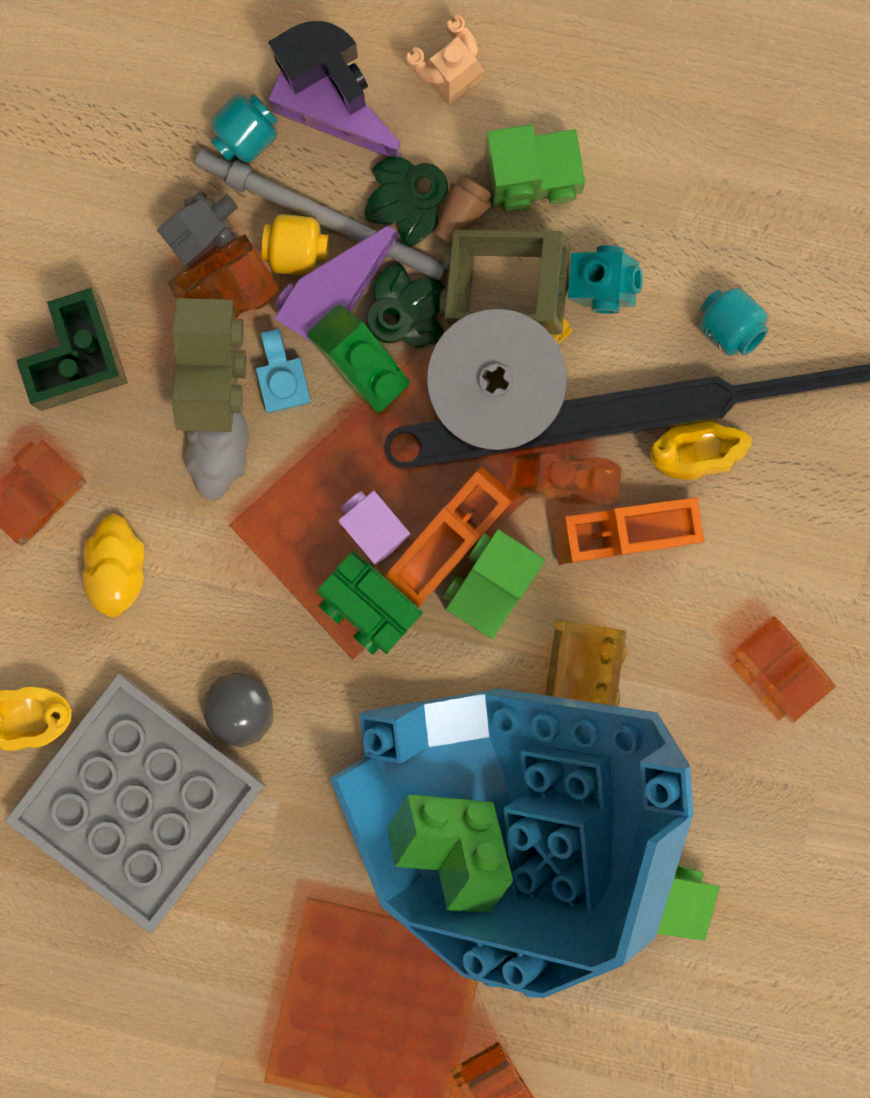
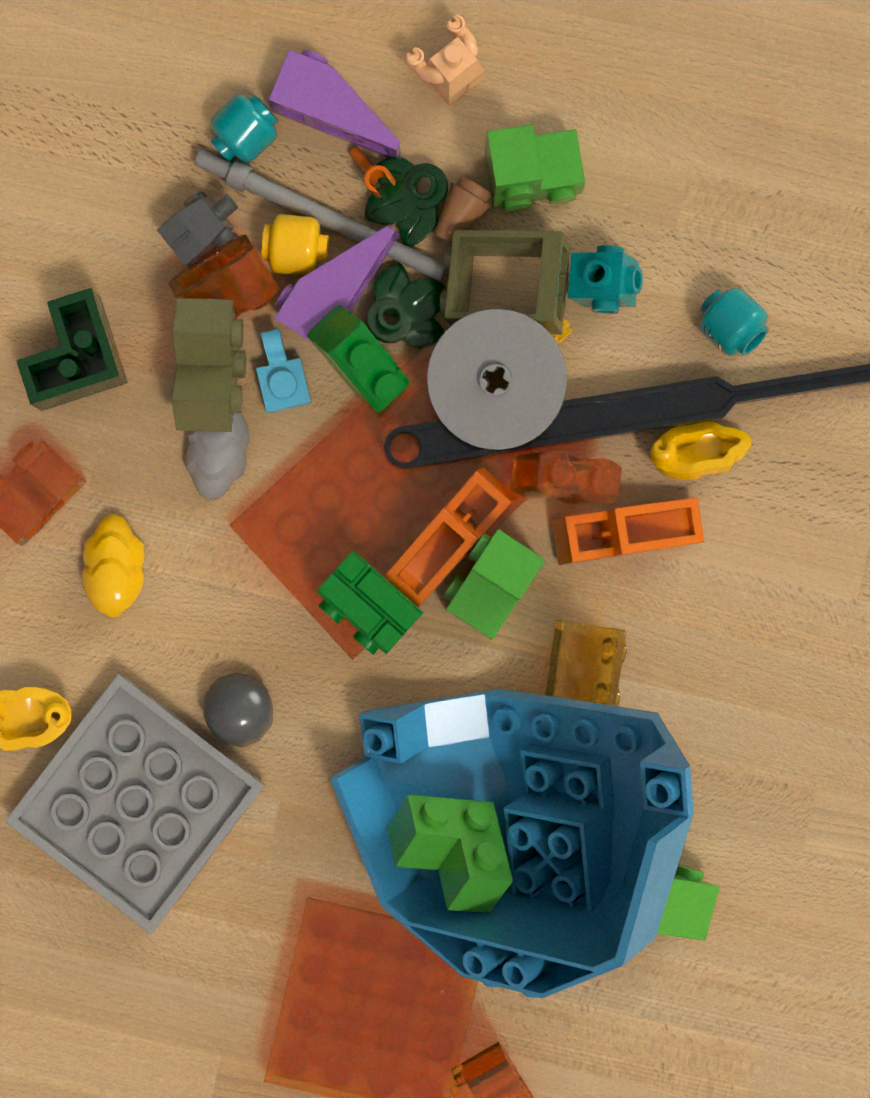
black brick [268,21,368,115] -> none
lavender brick [338,491,411,566] -> none
clear orange brick [729,616,836,723] -> none
none -> orange hand [350,147,396,198]

